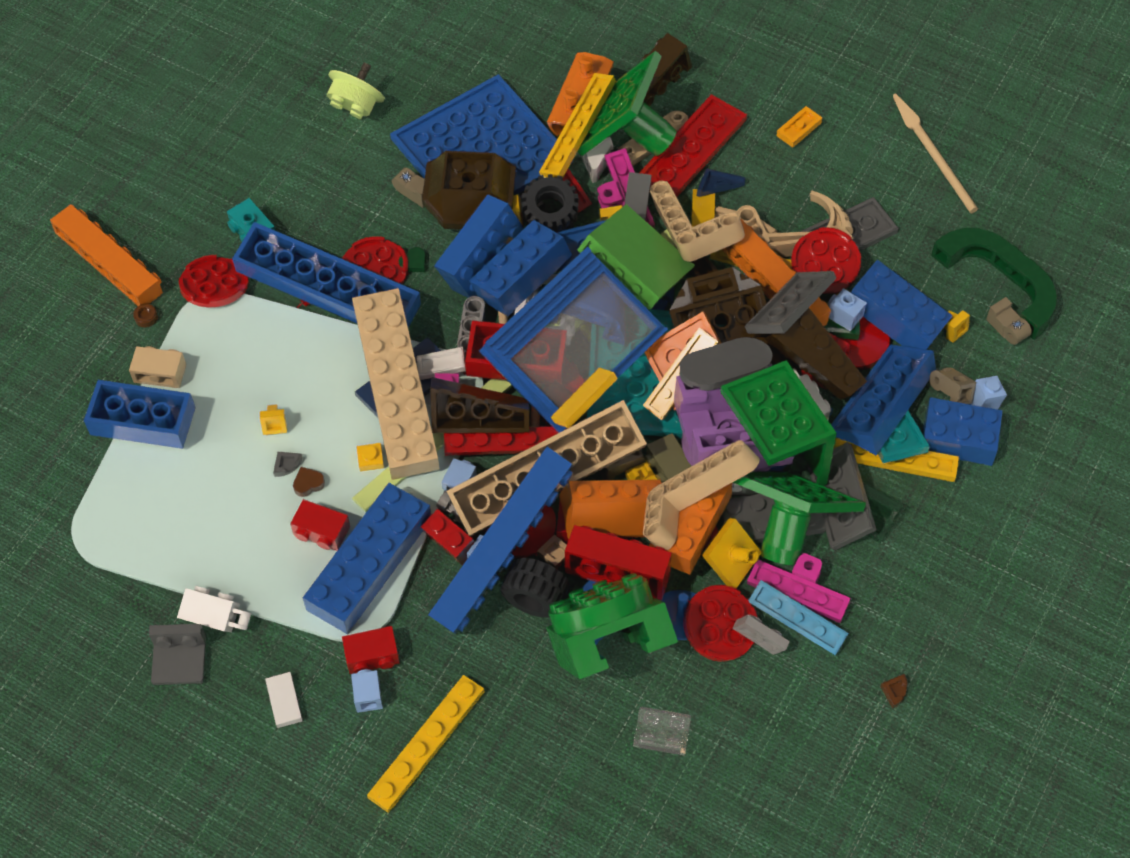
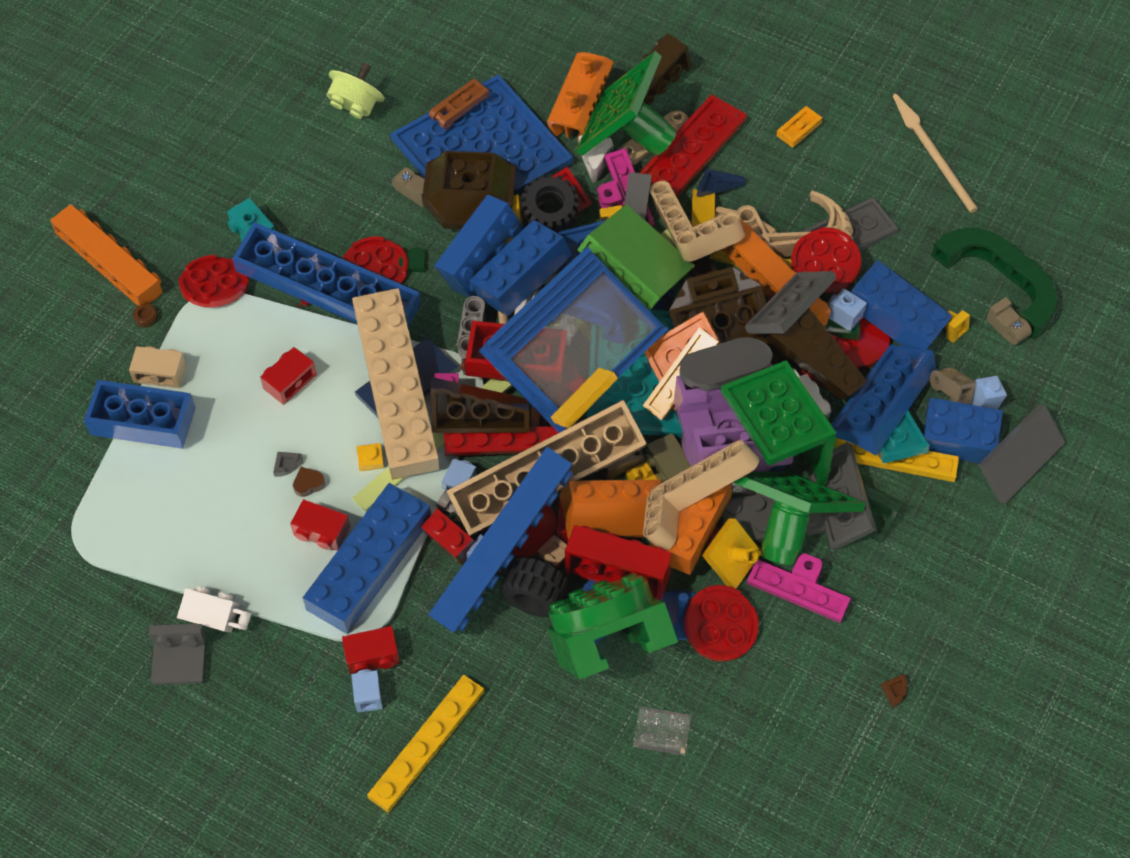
yellow tile [260,404,287,435] -> none
white tile [265,672,302,728] -> none
white tile [417,347,466,380] -> none
yellow plate [539,73,616,178] -> none
light grey plate [733,615,790,655] -> none
dark azure tile [748,580,849,655] -> none
none -> red brick [260,347,317,405]
none -> dark orange plate [429,78,489,130]
none -> dark grey tile [978,404,1065,504]

